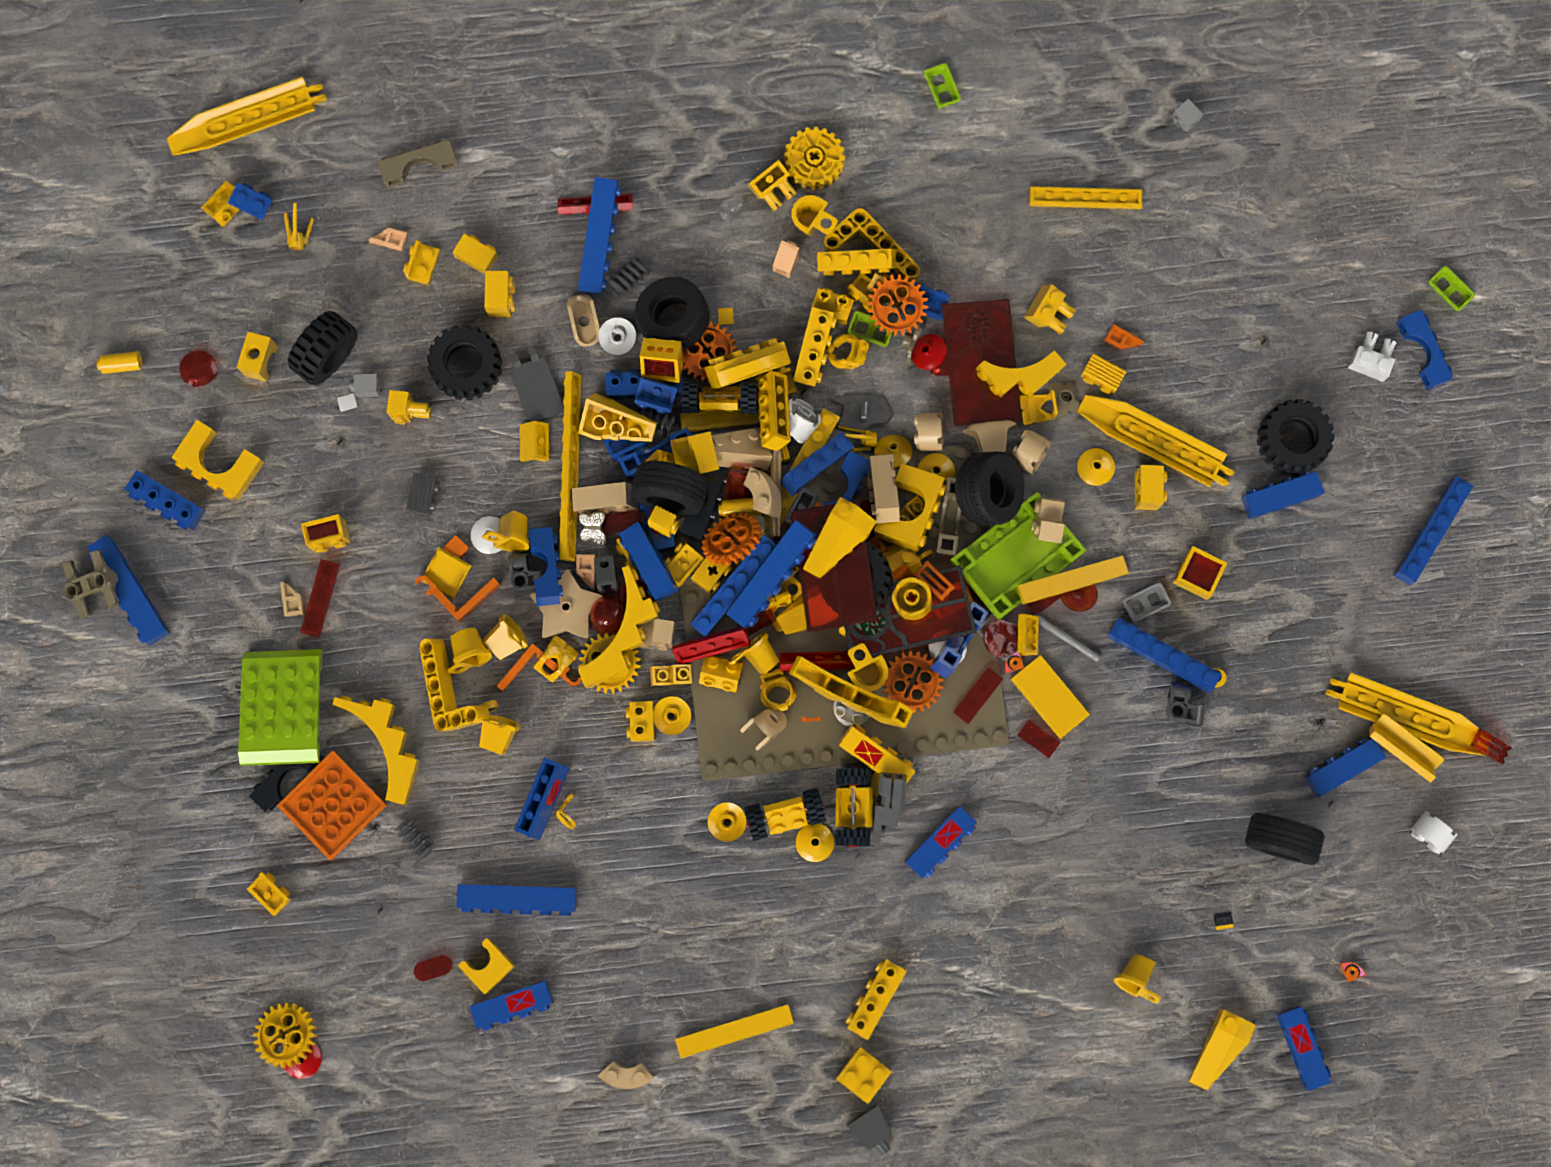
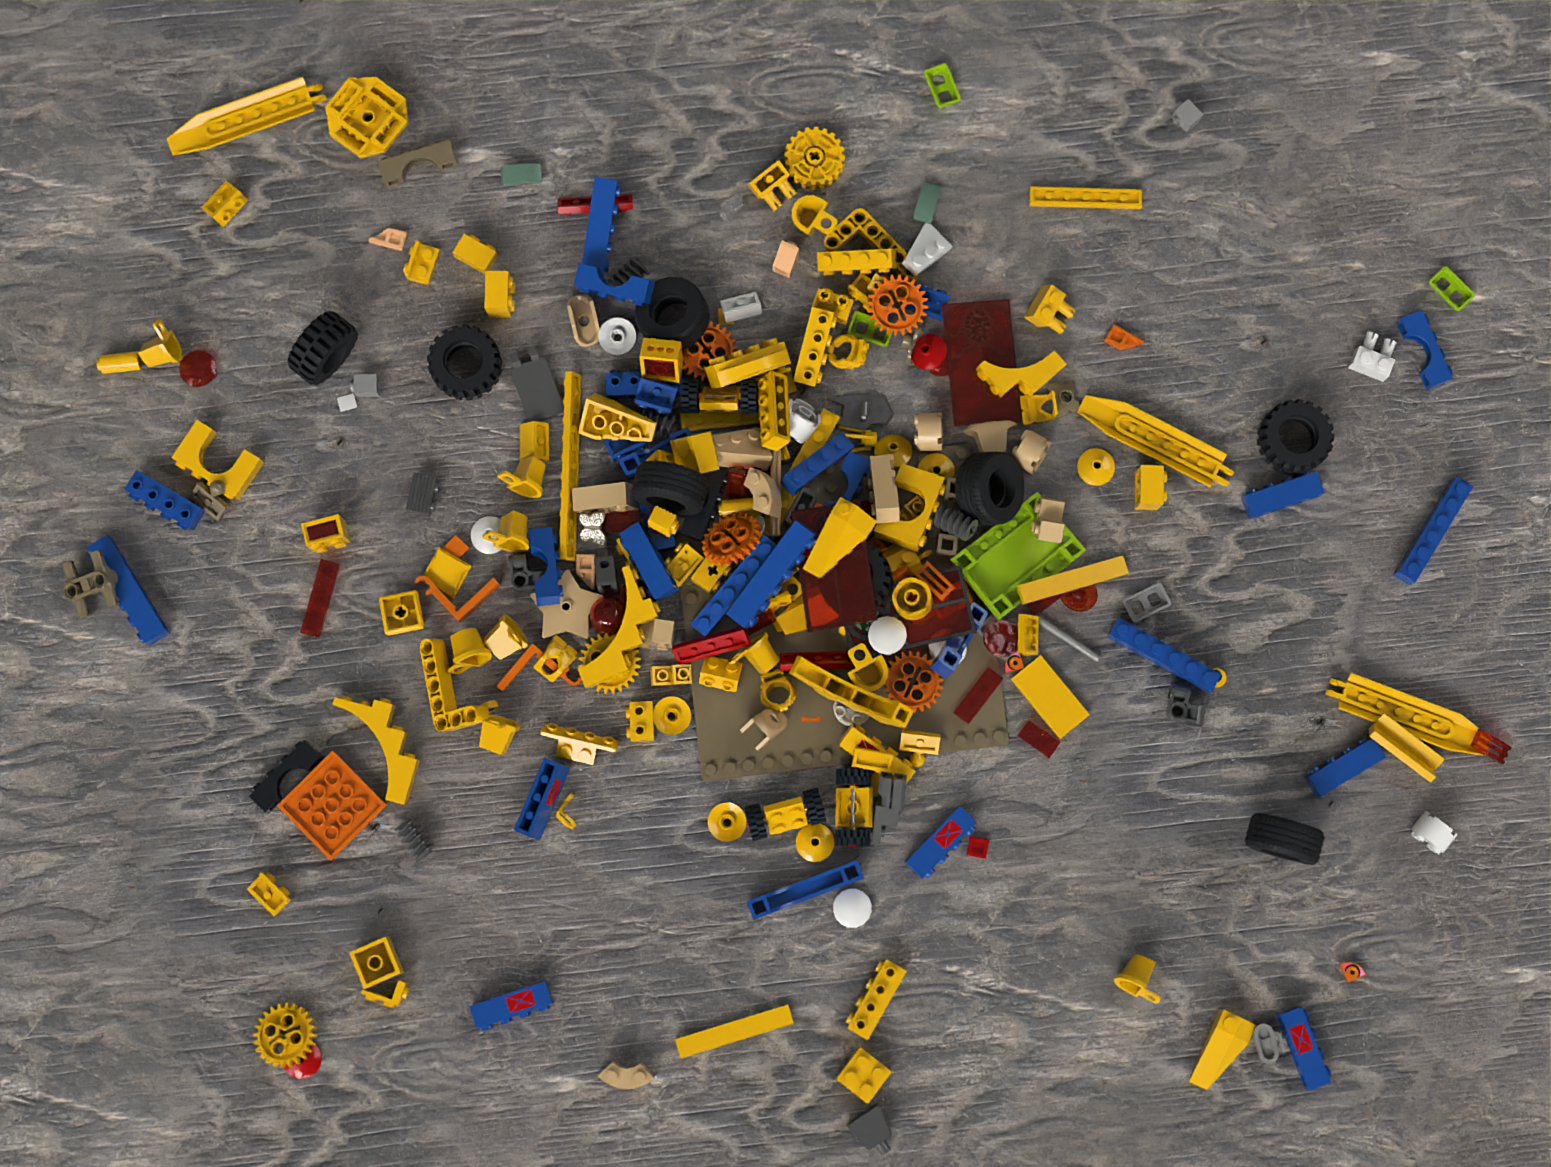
blue bracket [228,182,273,221] -> none
yellow piece [236,332,278,382] -> none
lime slope [238,649,323,766] -> none
tan tile [280,581,305,617] -> none
yellow plant [284,202,314,250] -> none
yellow brick [387,390,431,425] -> none
clear red tile [413,955,453,981] -> none
blue brick [456,884,577,916] -> none
yellow piece [458,938,516,995] -> none
yellow brick [1081,353,1127,394] -> none
piece [1173,546,1227,600] -> none
black sticker [1214,912,1234,930] -> none
none -> yellow container [138,318,183,367]
none -> dark tan plate [190,480,230,521]
none -> yellow piece [325,77,409,158]
none -> yellow brick [349,936,404,989]
none -> yellow bracket [361,980,410,1008]
none -> yellow brick [379,590,424,636]
none -> yellow container [497,456,546,498]
none -> sand green slope [500,163,542,186]
none -> yellow bracket [540,723,619,765]
none -> blue arch [574,263,655,306]
none -> white slope [720,292,762,323]
none -> blue arch [746,860,864,920]
none -> white dish [833,889,872,928]
none -> yellow tile [851,746,894,773]
none -> white dish [868,616,907,655]
none -> yellow plate [899,730,940,767]
none -> white wing [902,222,953,277]
none -> sand green slope [913,182,941,224]
none -> dark grey piece [934,504,979,541]
none -> red tile [966,836,989,859]
none -> light grey bracket [1253,1024,1285,1063]

